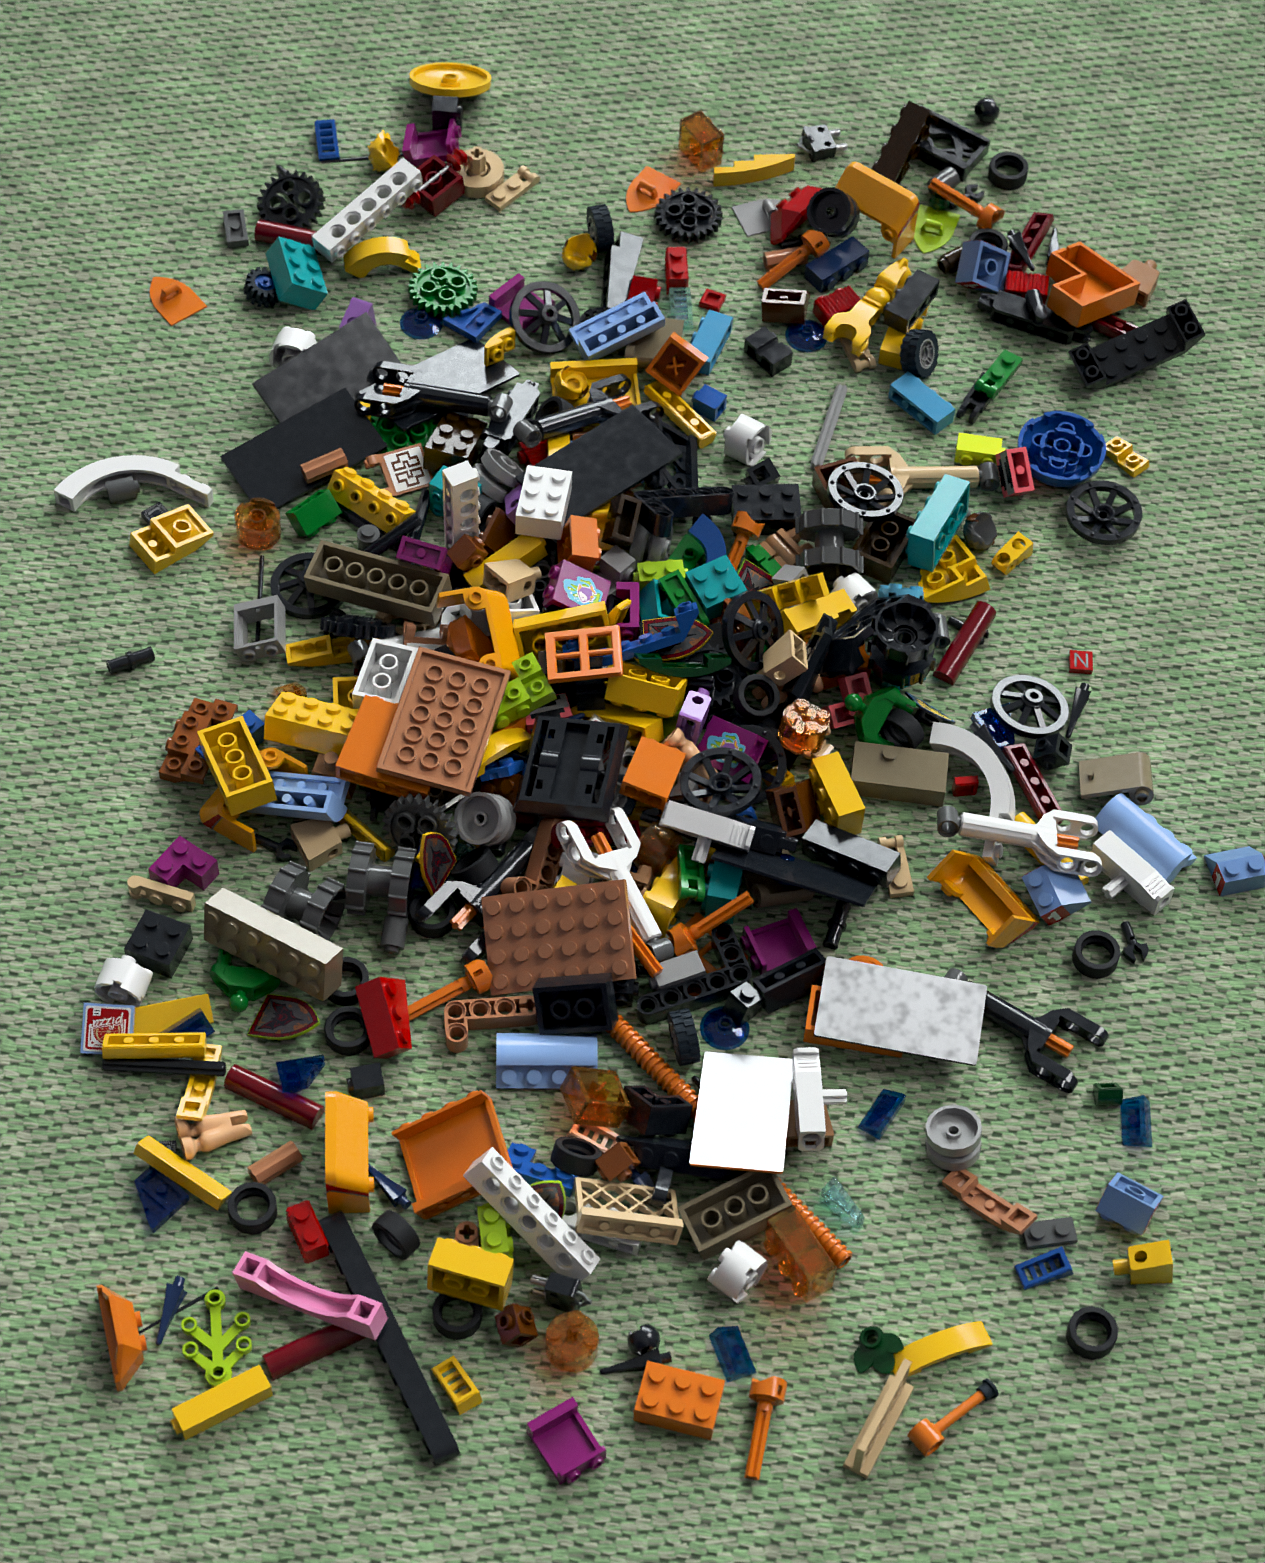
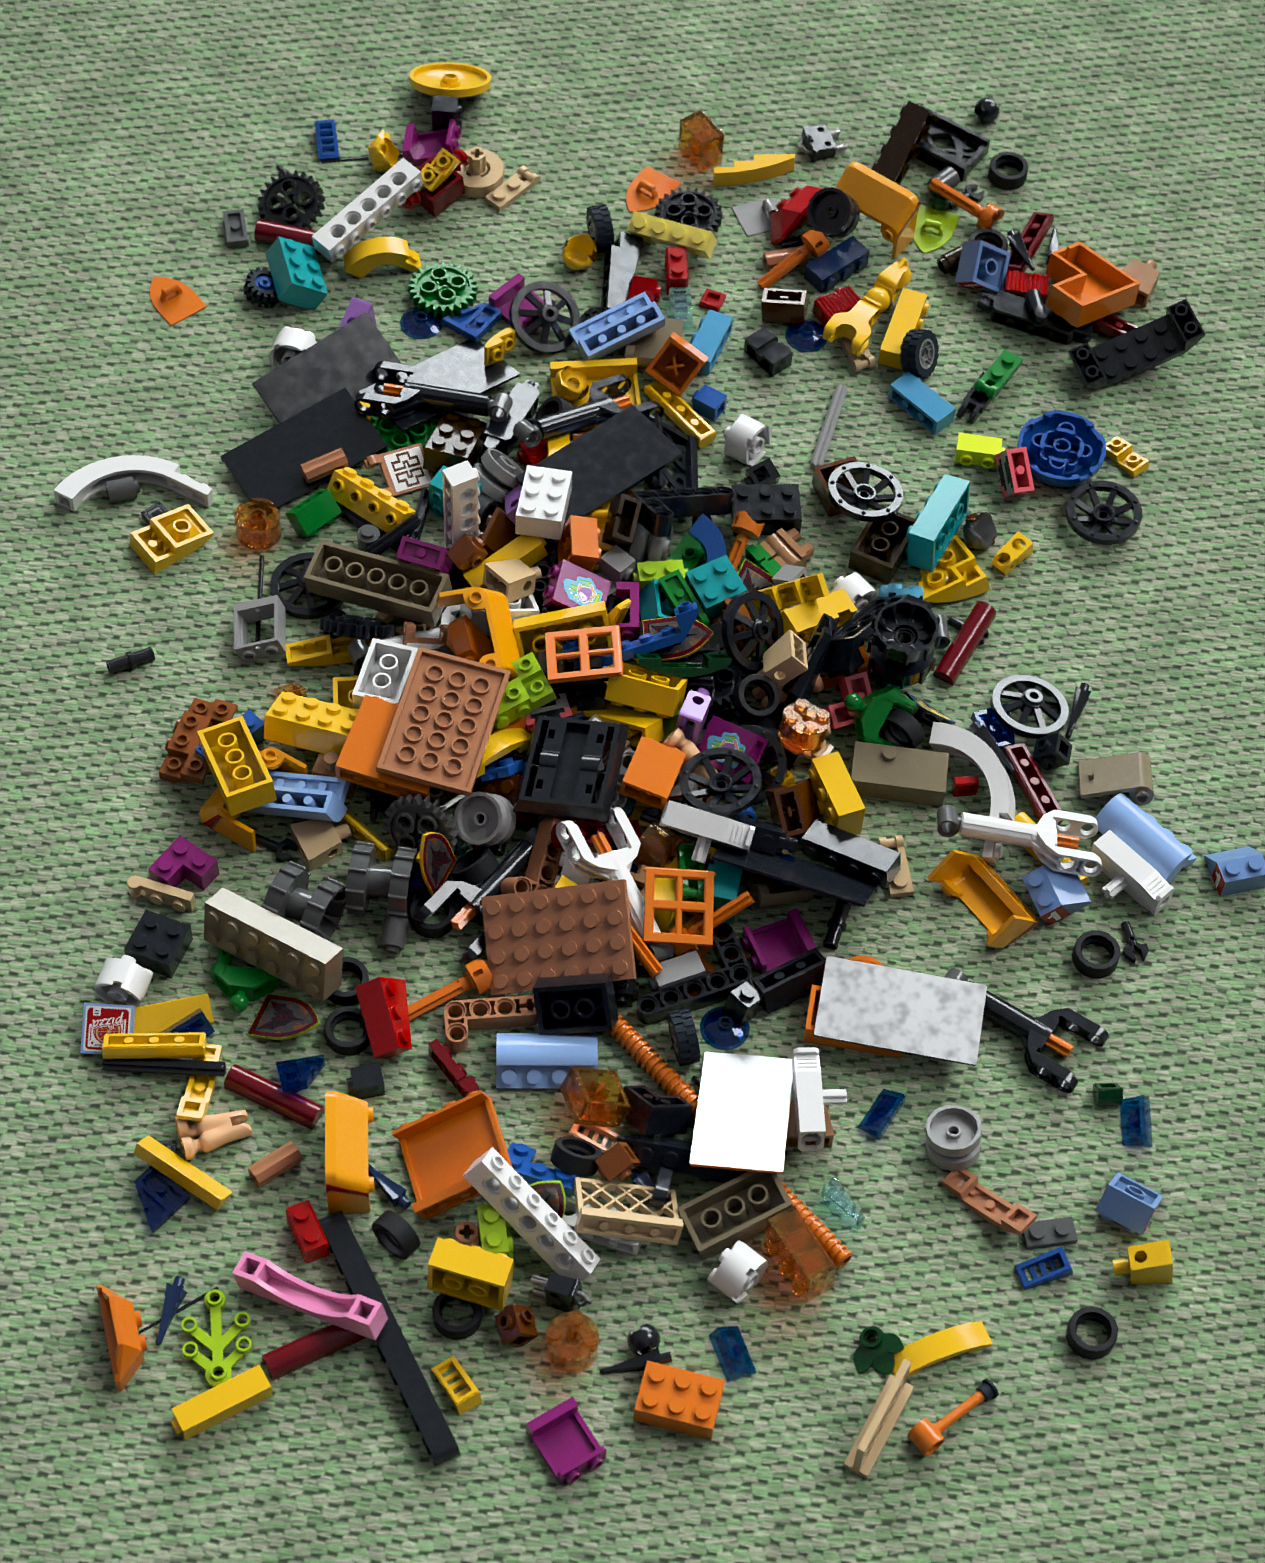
black tyre [227,1182,278,1235] -> none
orange piece [745,1376,787,1480] -> none
dark grey piece [795,507,864,581] -> none
tan piece [844,446,1000,510] -> none
black brick [883,269,940,334] -> none
red tile [1069,650,1093,674] -> none
none -> yellow slope [421,148,461,192]
none -> dark red hinge [428,1039,479,1097]
none -> light yellow arch [627,211,717,259]
none -> orange window [643,867,716,947]

